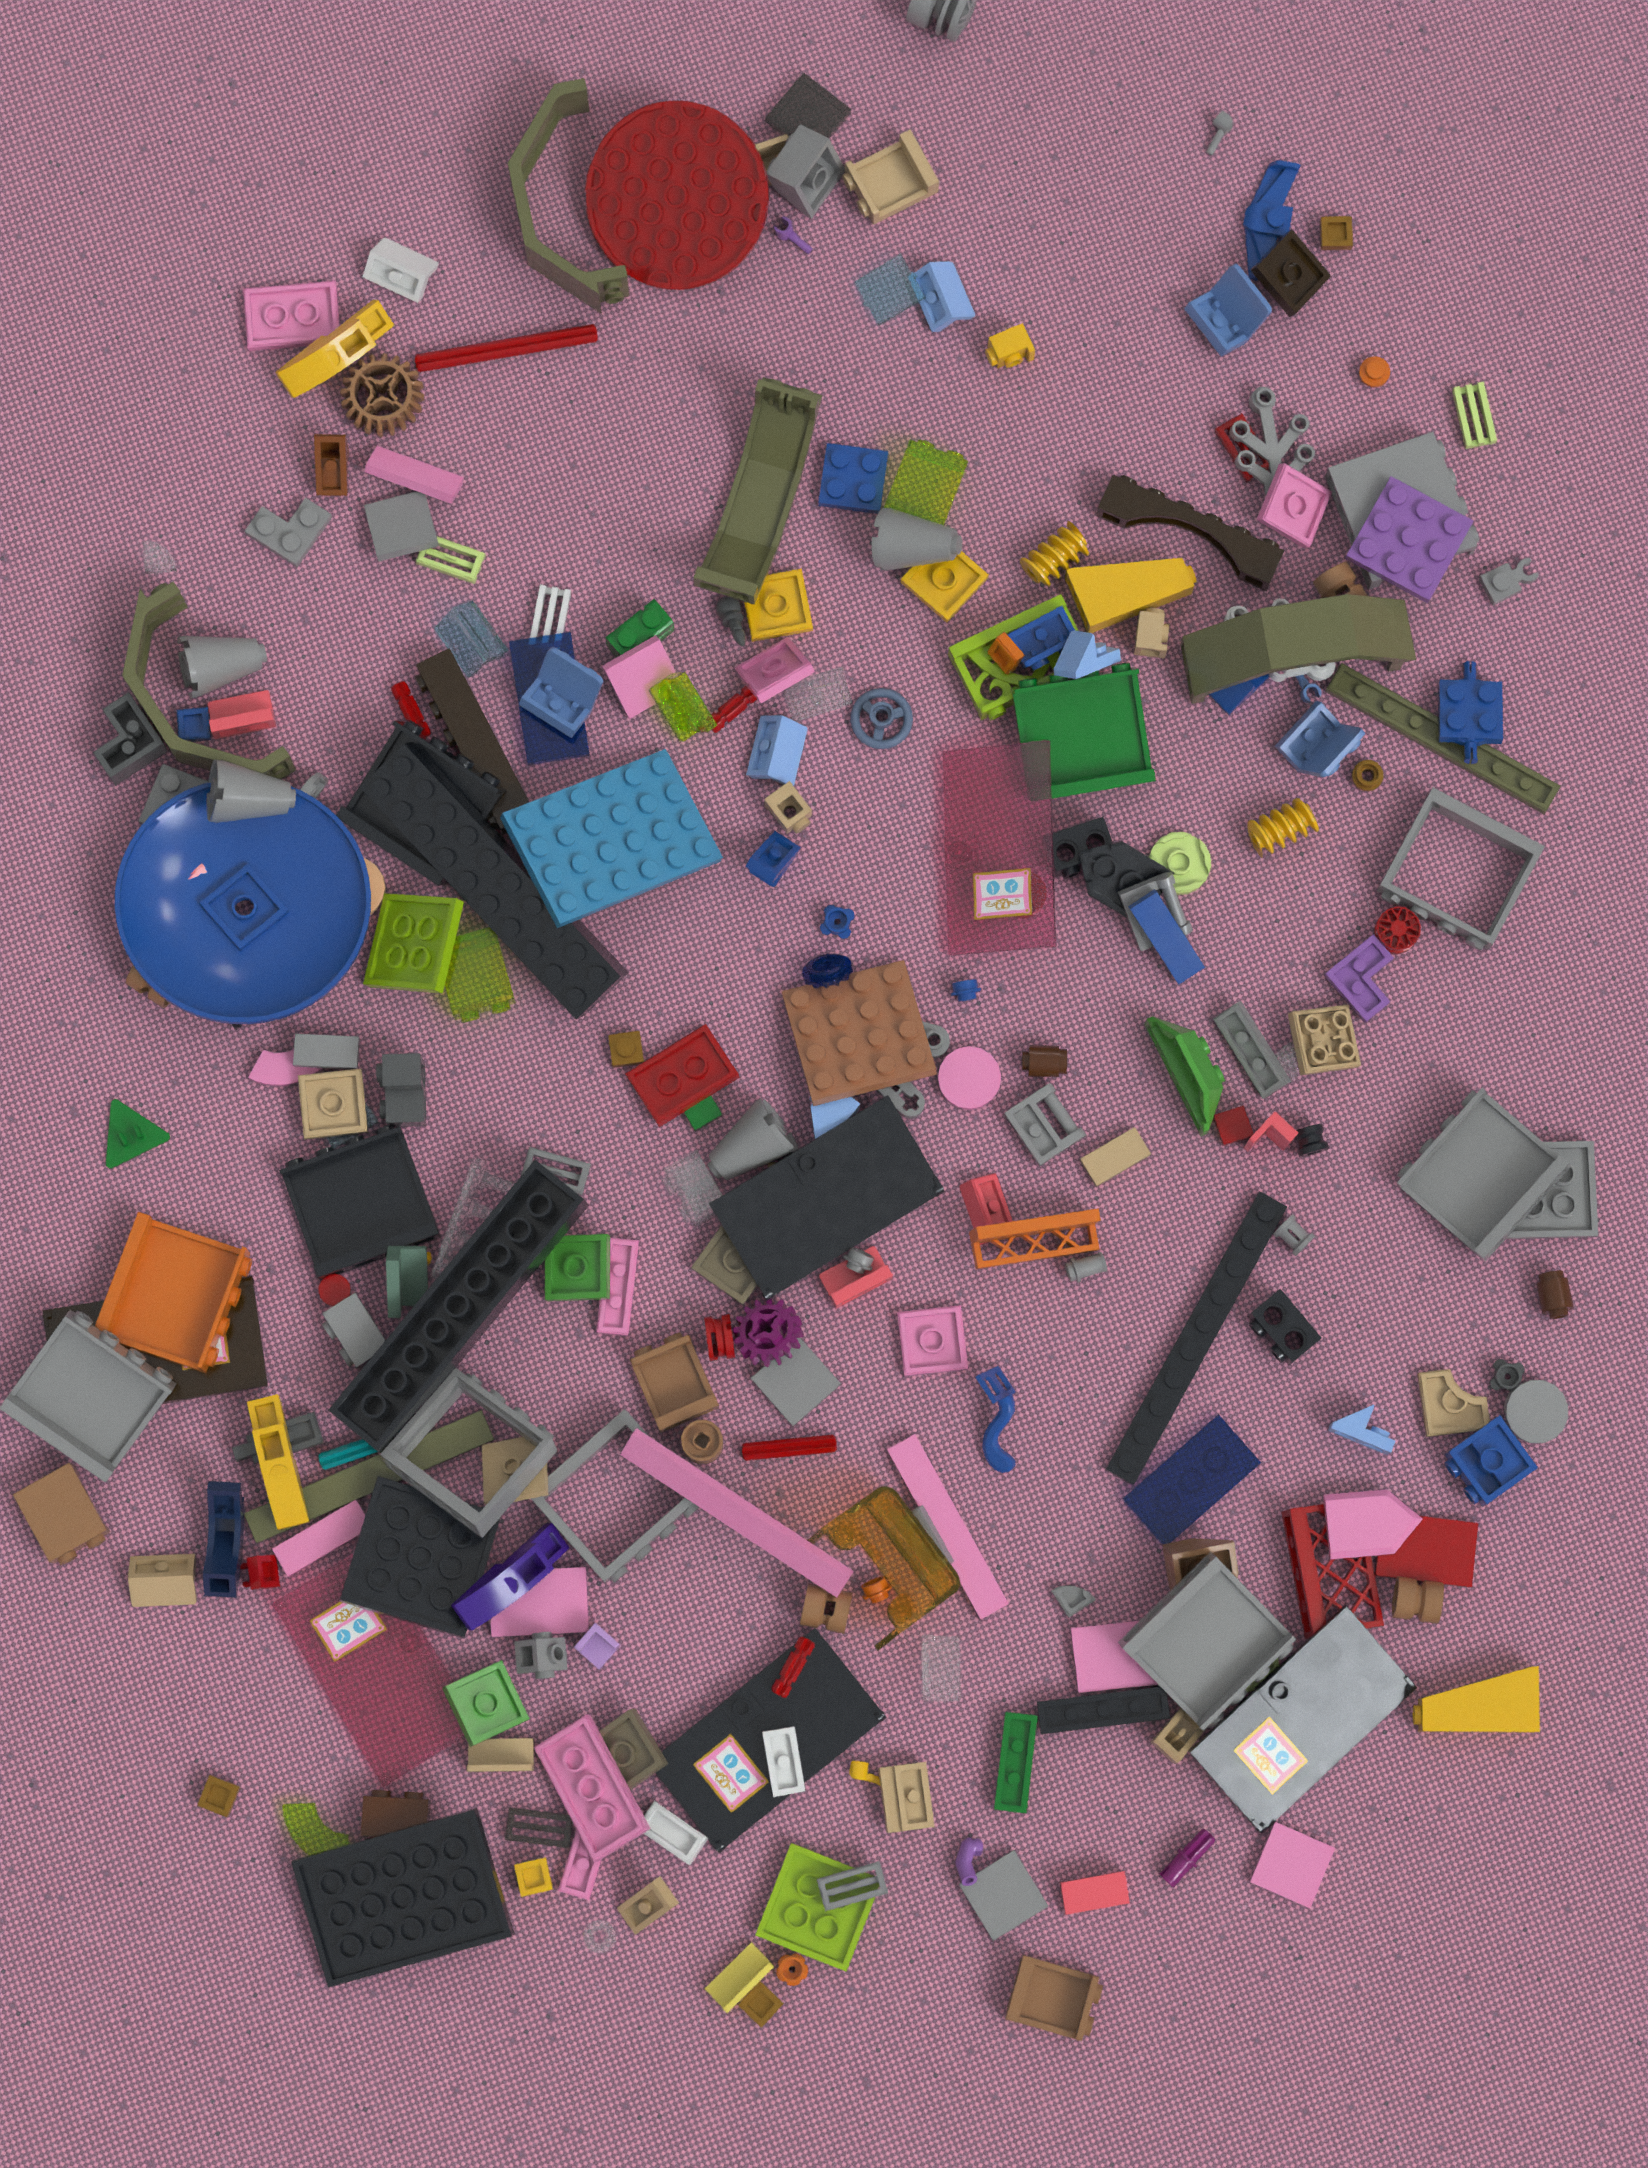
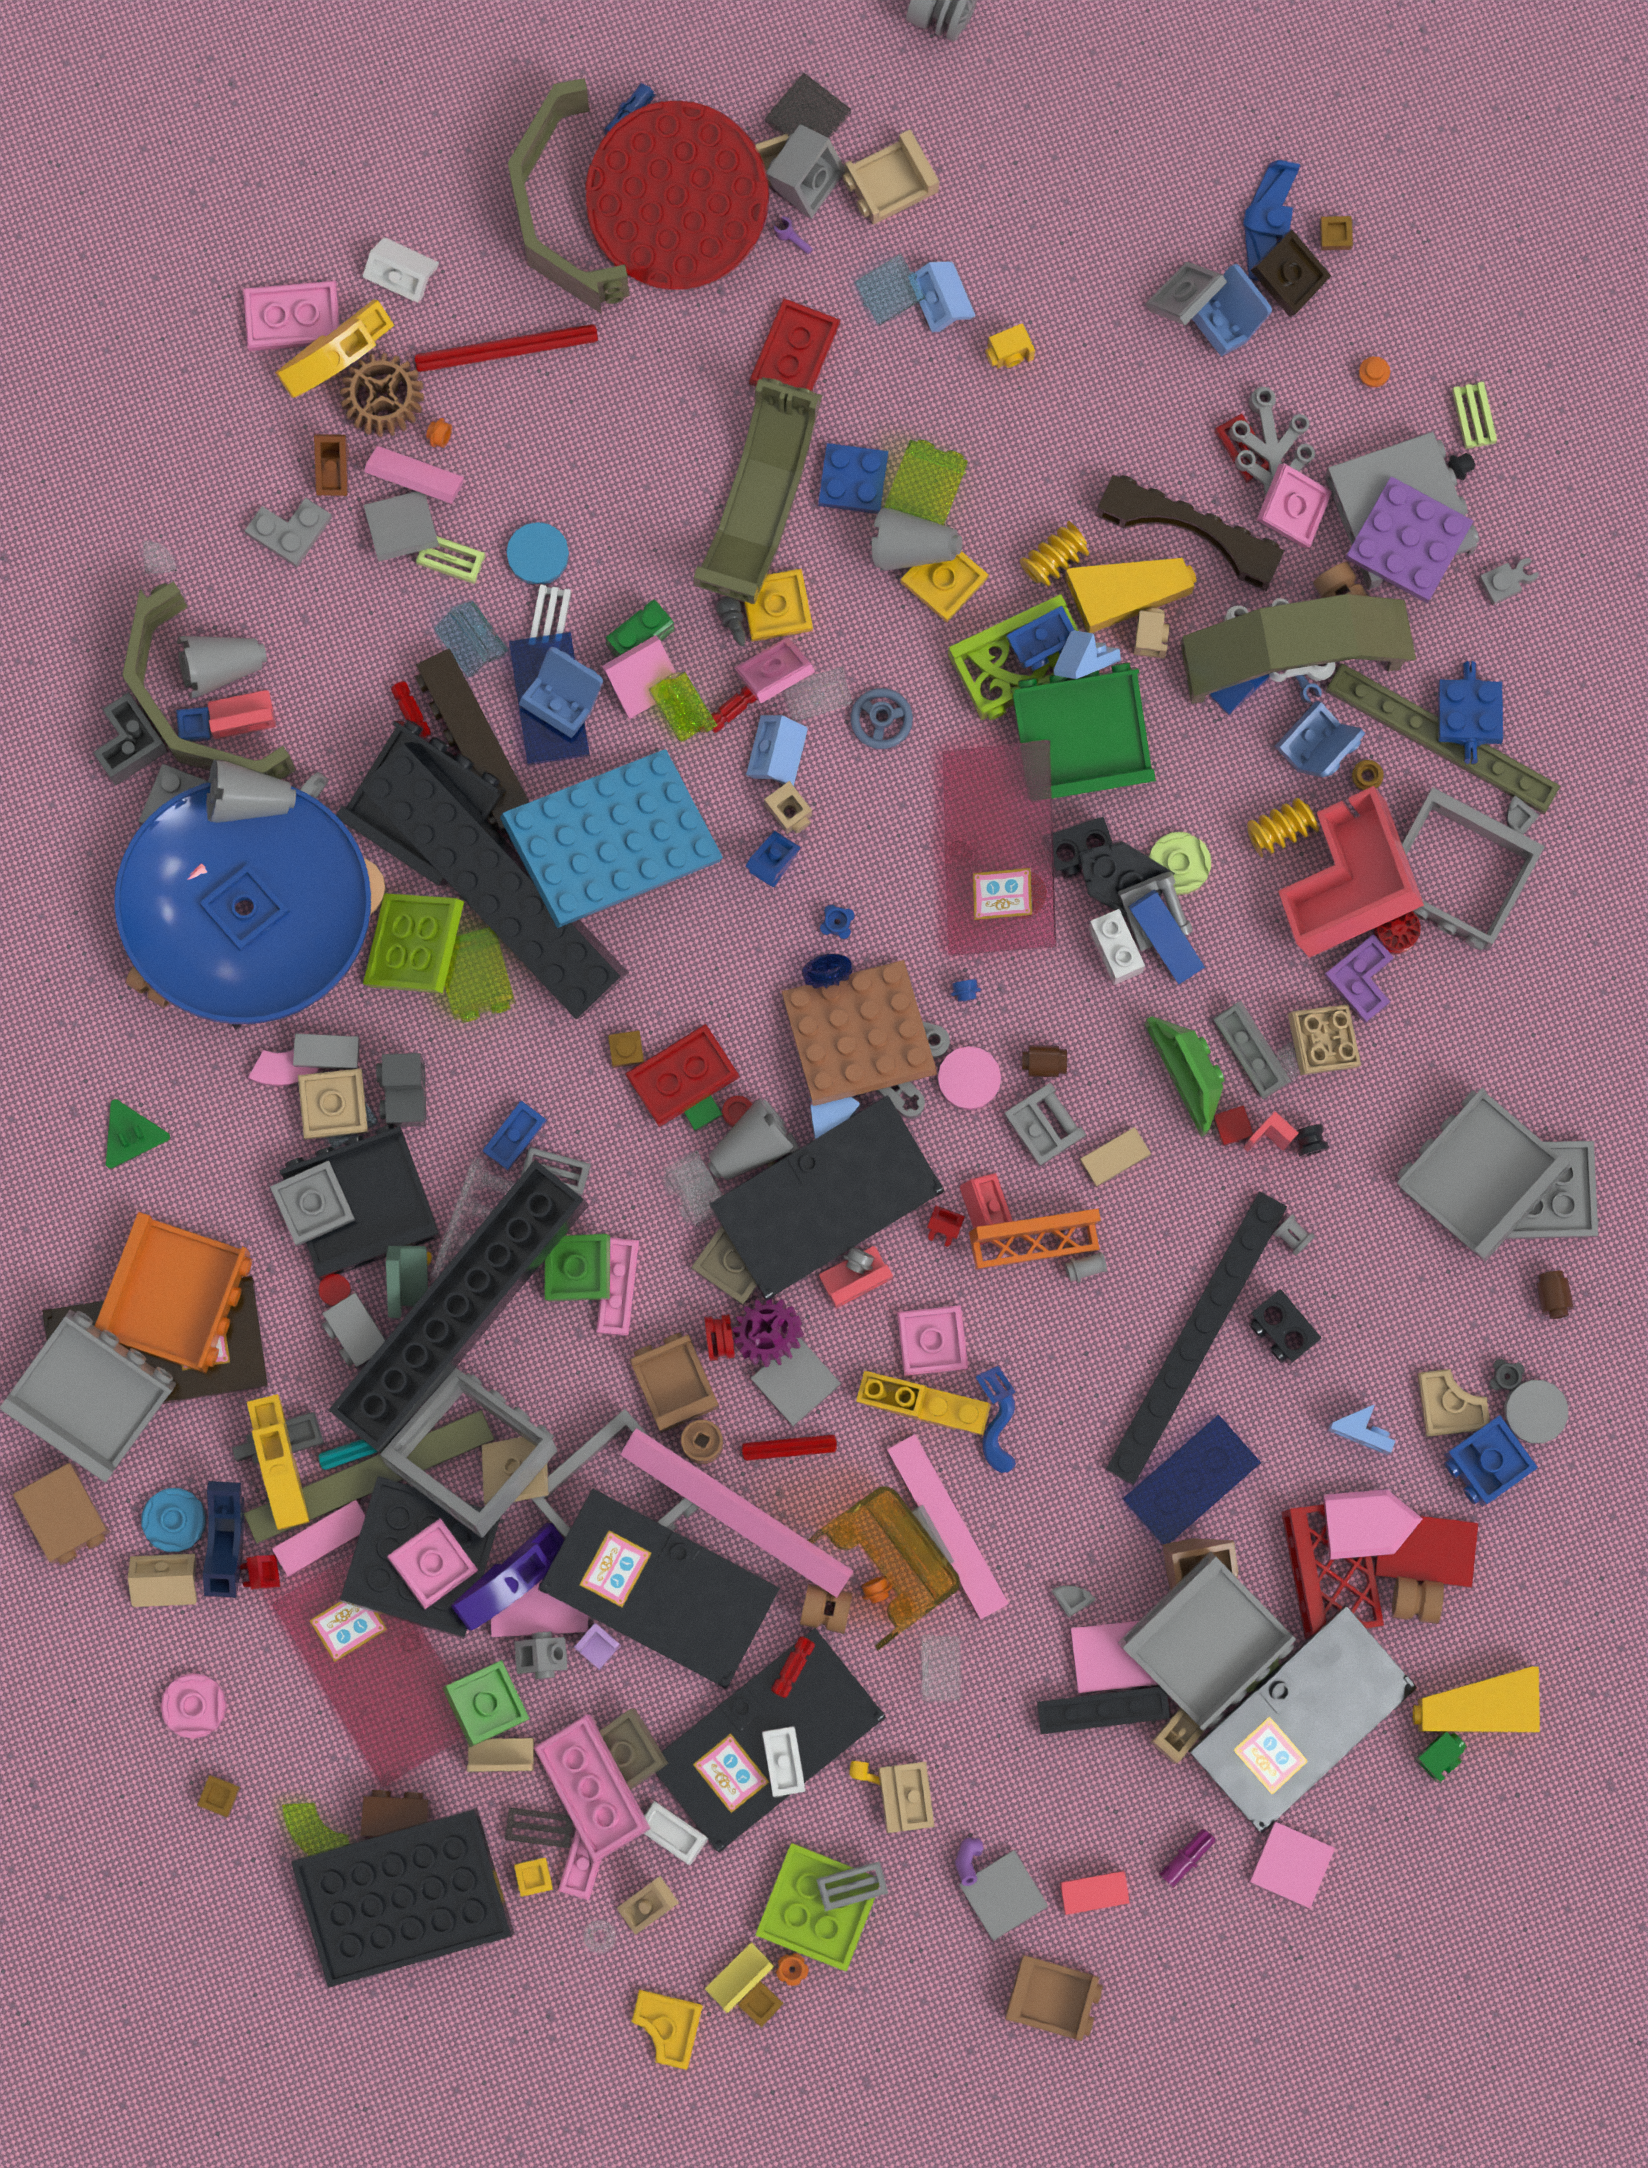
orange tile [987,632,1025,675] -> none
green plate [994,1712,1038,1814] -> none
light grey hand [1206,111,1233,156] -> none
none -> dark azure tile [141,1488,206,1552]
none -> bright pink tile [161,1673,227,1739]
none -> light grey plate [270,1161,355,1246]
none -> bright pink tile [387,1518,478,1610]
none -> orange plate [426,418,452,448]
none -> blue plate [482,1101,547,1171]
none -> dark azure tile [506,522,569,585]
none -> black door [538,1488,780,1689]
none -> blue pin [603,83,656,135]
none -> yellow tile [631,1989,703,2070]
none -> red tile [722,1095,752,1128]
none -> red tile [749,298,841,392]
none -> yellow slope [856,1371,991,1436]
none -> red tile [927,1205,965,1247]
none -> white brick [1088,909,1145,985]
none -> light grey tile [1145,262,1227,325]
none -> coral piece [1278,786,1424,958]
none -> green brick [1414,1732,1467,1783]
none -> black piece [1448,453,1475,480]
none -> light grey tile [1507,795,1540,835]

